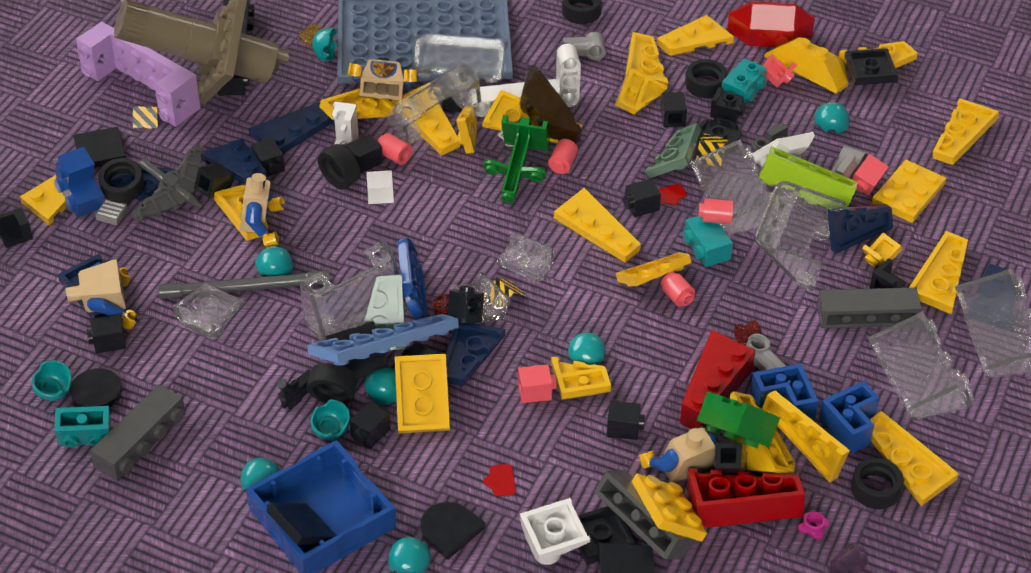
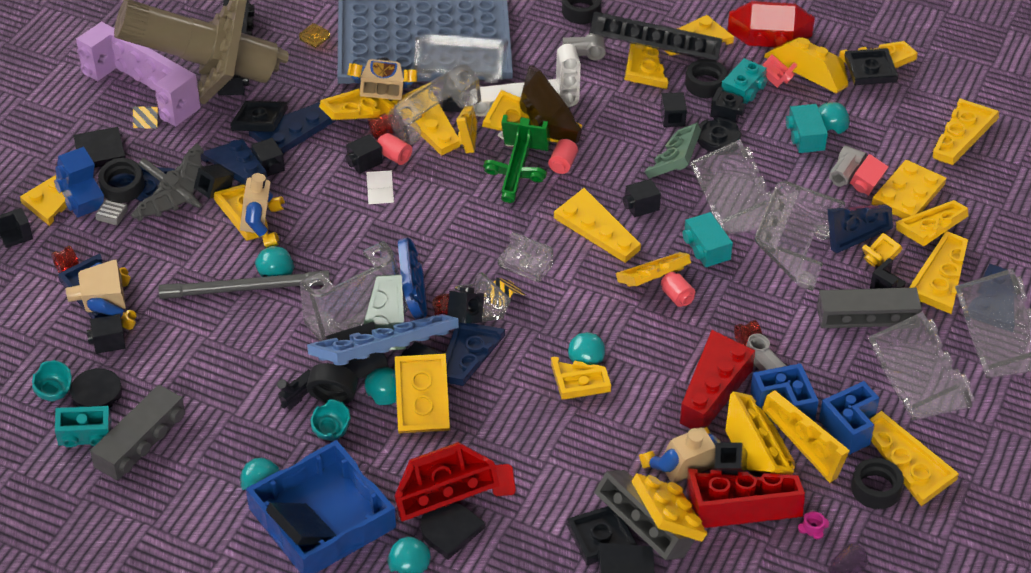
clear slope [174,282,244,338] -> none
teal hair [312,27,338,62] -> none
black tyre [318,144,361,190] -> none
white hinge [332,102,359,145] -> none
black brick [350,401,390,449] -> none
coral brick [518,365,556,403] -> none
white slope [520,498,590,565] -> none
black brick [607,401,645,440] -> none
yellow wing [615,68,668,115] -> none
red sticker [658,184,687,205] -> none
sticker [696,134,729,166] -> none
green wedge [697,392,780,448] -> none
coral brick [698,198,733,224] -> none
dark grey plate [752,122,789,153] -> none
white slope [752,132,815,168] -> none
lime brick [759,146,857,209] -> none
none -> clear red wheel [51,246,79,273]
none -> black tile [230,101,288,132]
none -> clear red wheel [368,113,393,140]
none -> red wedge [394,442,500,522]
none -> black brick [589,11,722,61]
none -> teal brick [786,104,828,153]
none -> yellow wing [896,200,968,246]

